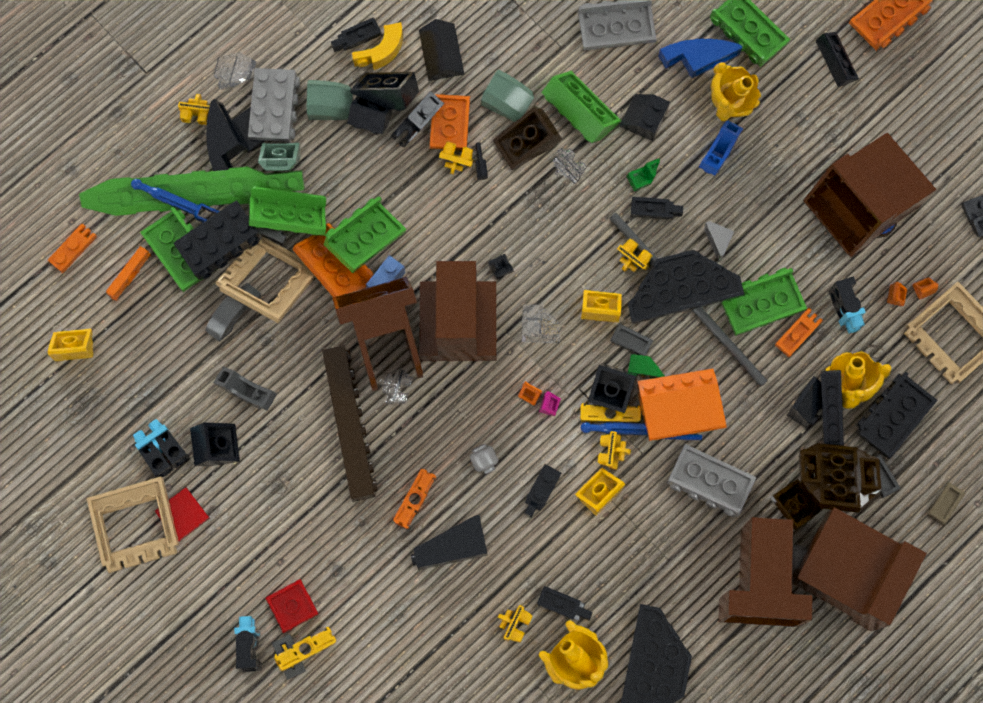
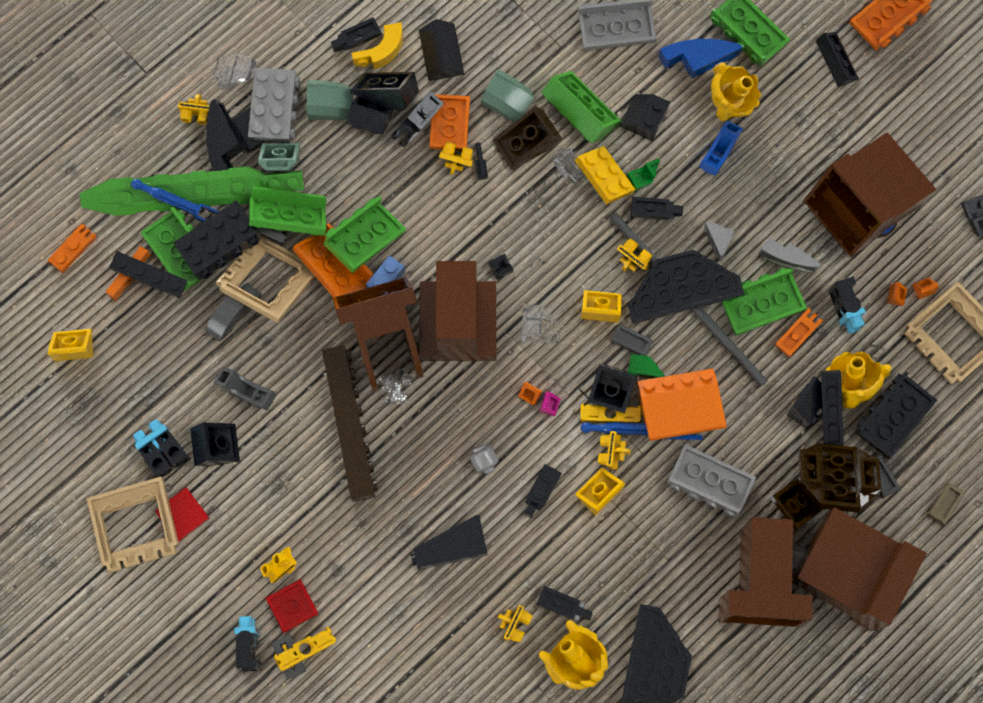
orange piece [393,469,436,529] -> none
none -> black plate [109,251,188,299]
none -> yellow hips [260,547,297,583]
none -> yellow plate [575,146,636,205]
none -> light grey slope [758,237,821,272]

